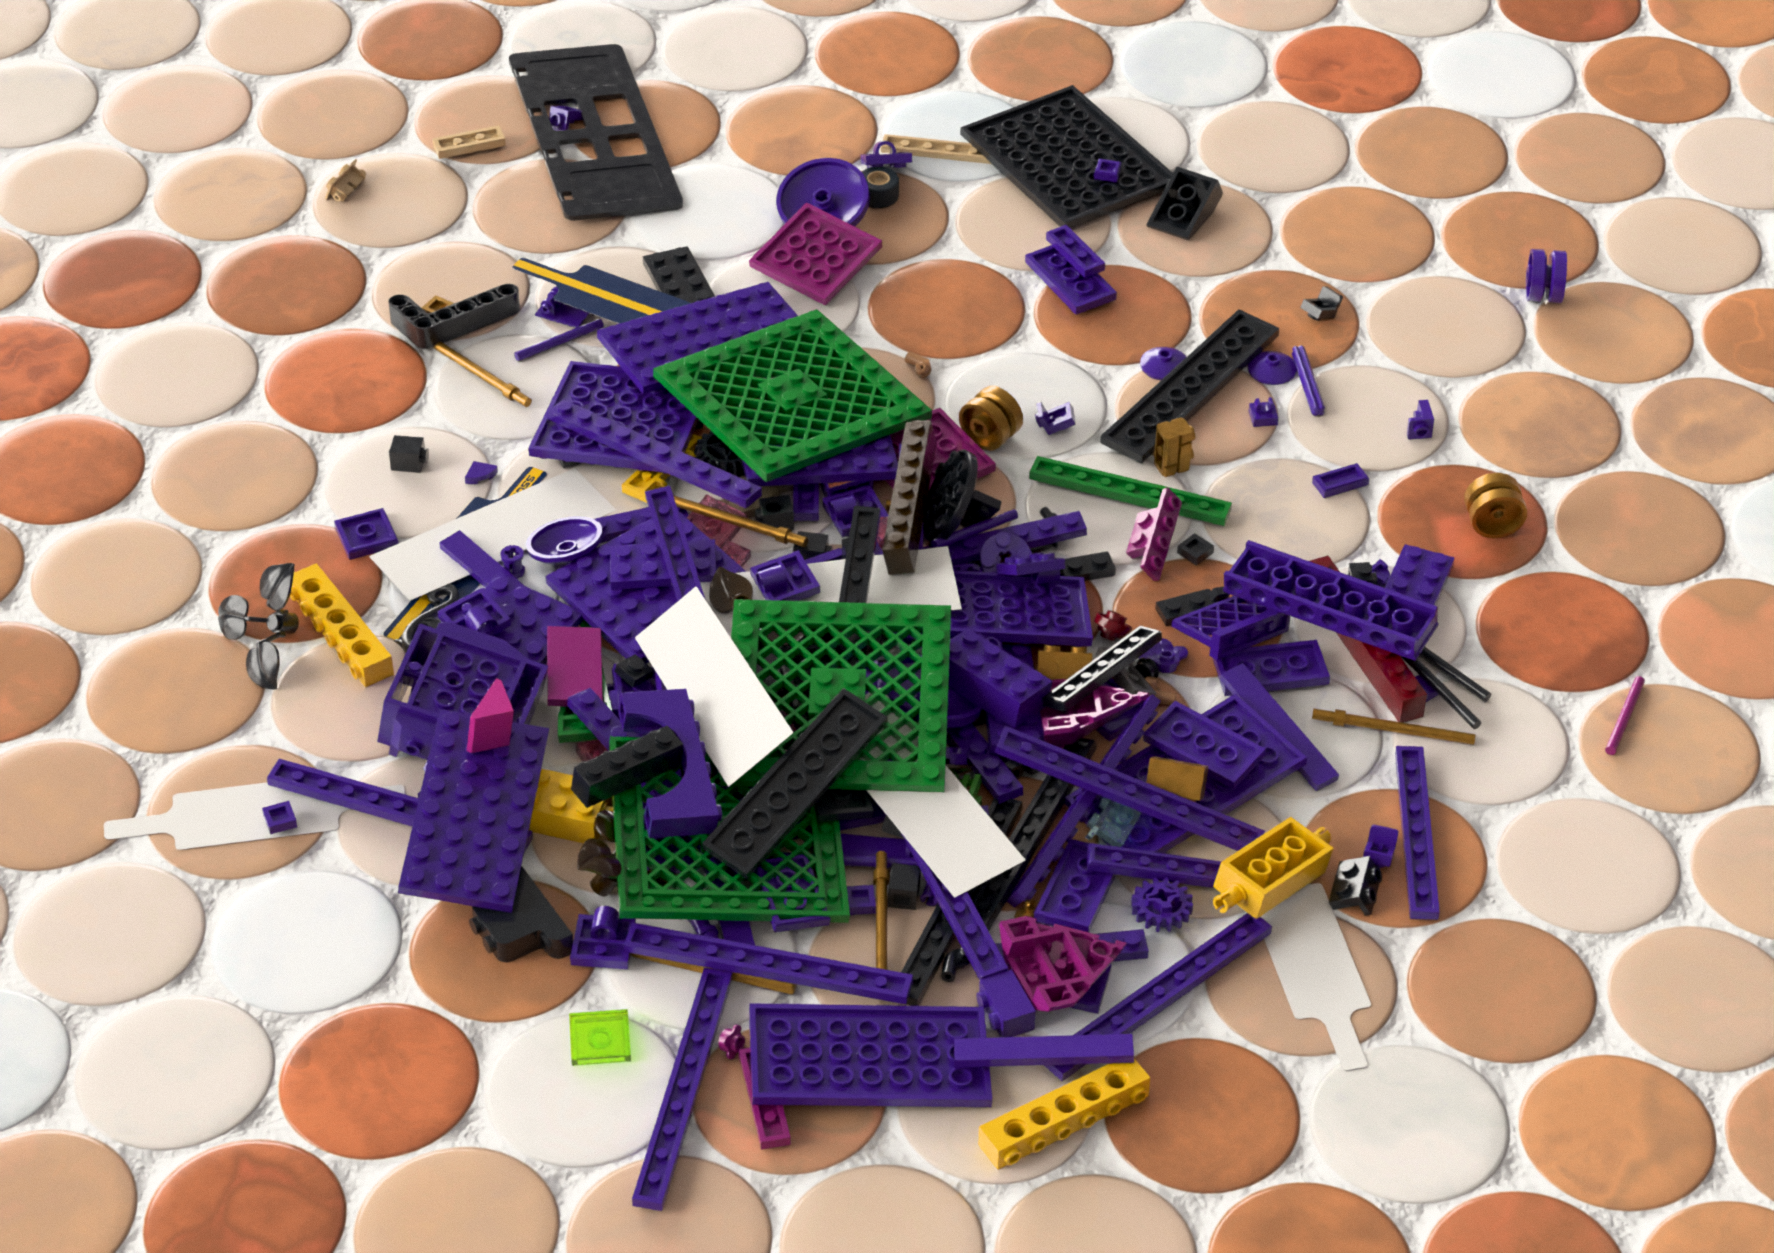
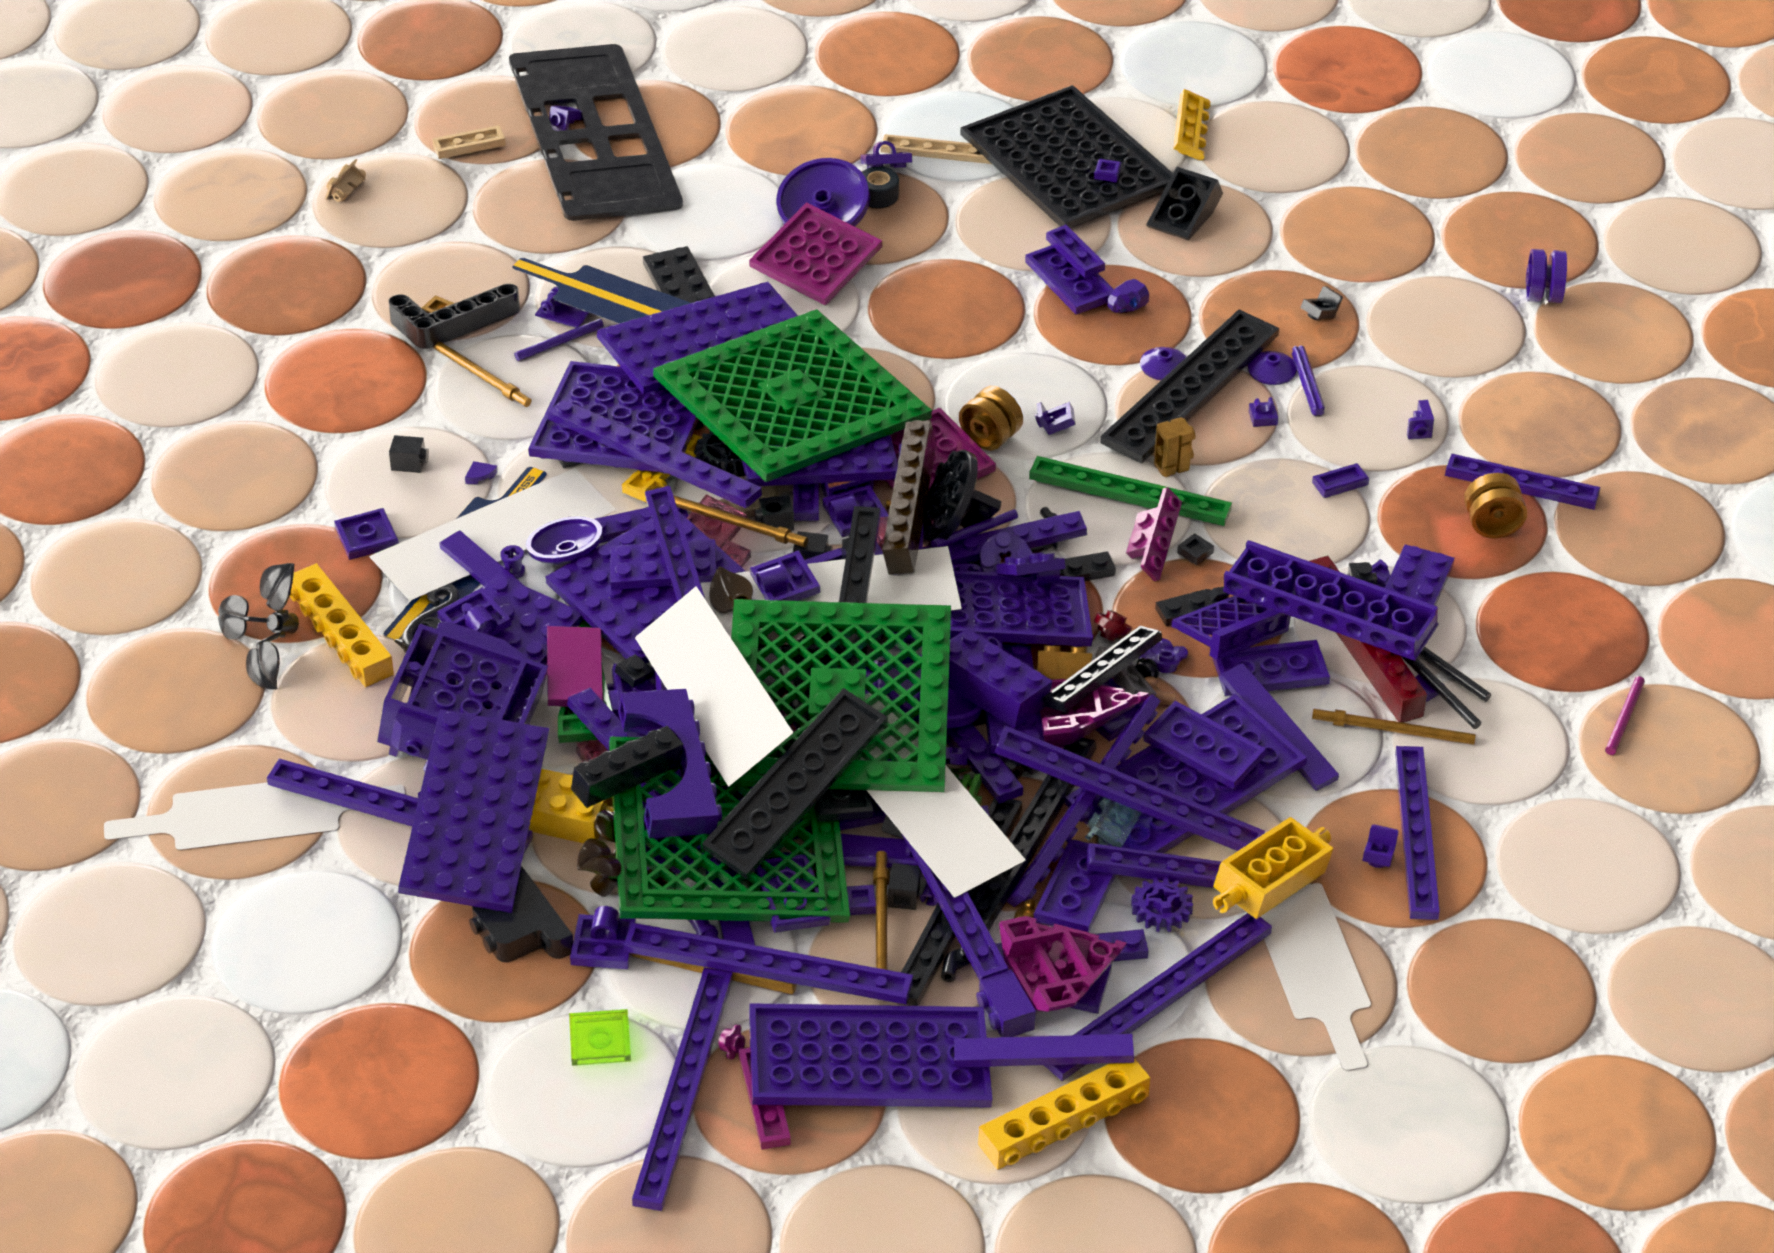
dark purple plate [262,801,297,835] -> none
dark pink slope [467,678,514,753] -> none
medium nougat arm [905,351,932,378] -> none
pearl gold brick [1146,757,1209,803] -> none
black bracket [1329,856,1382,916] -> none
none -> dark purple rock [1107,279,1149,313]
none -> yellow hinge [1173,89,1211,160]
none -> dark purple tile [1445,453,1601,510]

